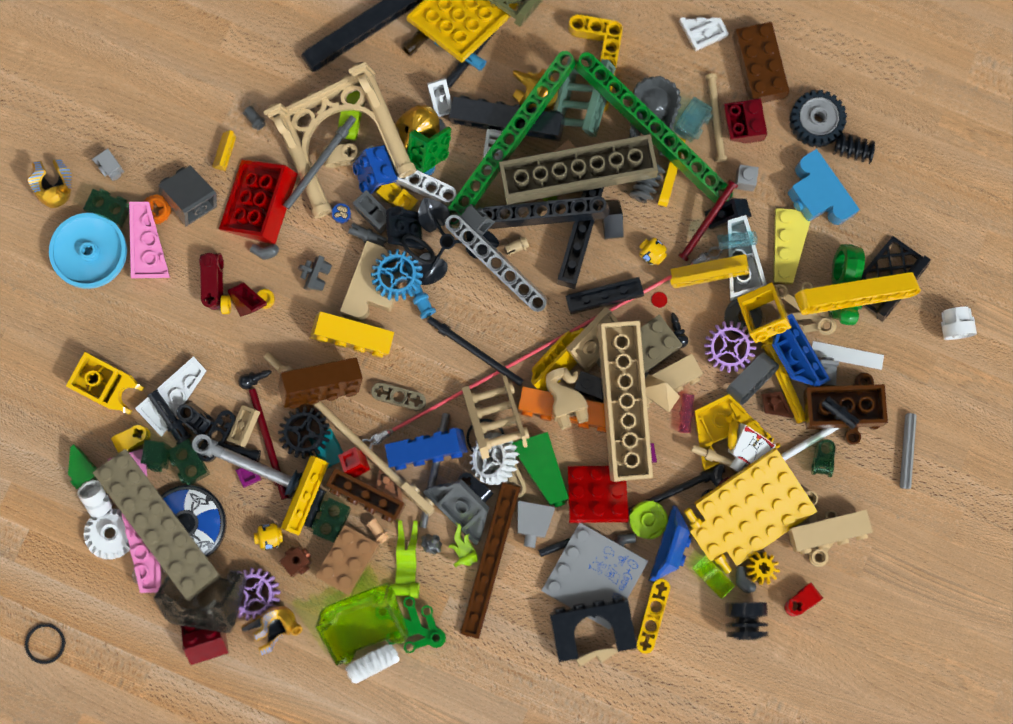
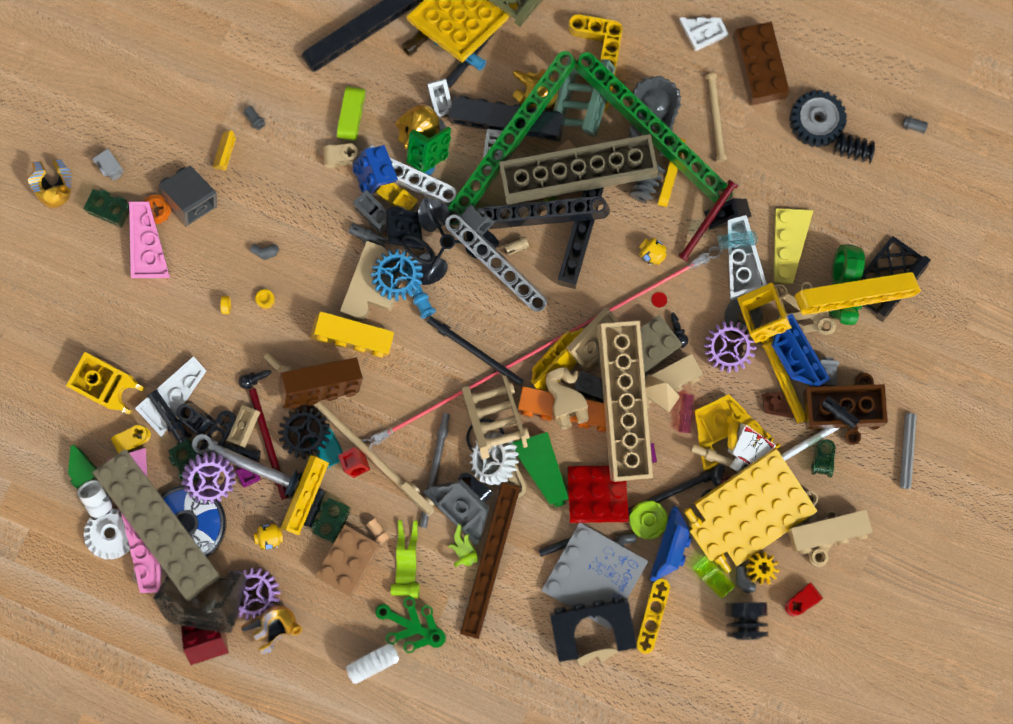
black piece [25,624,65,664] -> none
medium azure dish [49,213,127,289] -> none
clear green brick [141,440,172,472] -> none
dark red piece [199,253,224,310] -> none
red slope [219,160,298,244] -> none
dark red slope [228,282,267,317] -> none
tan arch [264,62,417,218] -> none
copper brick [279,546,312,577] -> none
dark grey bar [283,115,356,210] -> none
dark grey hips [298,255,332,291] -> none
clear neon green windscreen [315,583,409,666] -> none
reddish brown brick [326,468,406,523] -> none
tile [332,204,351,223] -> none
dark tan beam [371,383,426,411] -> none
nougat piece [376,470,403,502] -> none
blue wedge [385,428,468,471] -> none
flat silver plant [421,534,442,555] -> none
light grey torso [518,501,555,548] -> none
black tile [565,277,644,315] -> none
black slope [601,200,624,239] -> none
yellow fence [670,254,750,289] -> none
clear light blue brick [673,97,713,143] -> none
dark red slope [724,99,767,144] -> none
dark grey beam [726,352,779,405] -> none
light grey brick [734,165,759,192] -> none
dark azure brick [788,149,860,225] -> none
white sticker [812,341,884,370] -> none
white piece [941,307,977,340] -> none
none -> lavender gear [182,452,236,505]
none -> dark grey pin [902,115,928,134]

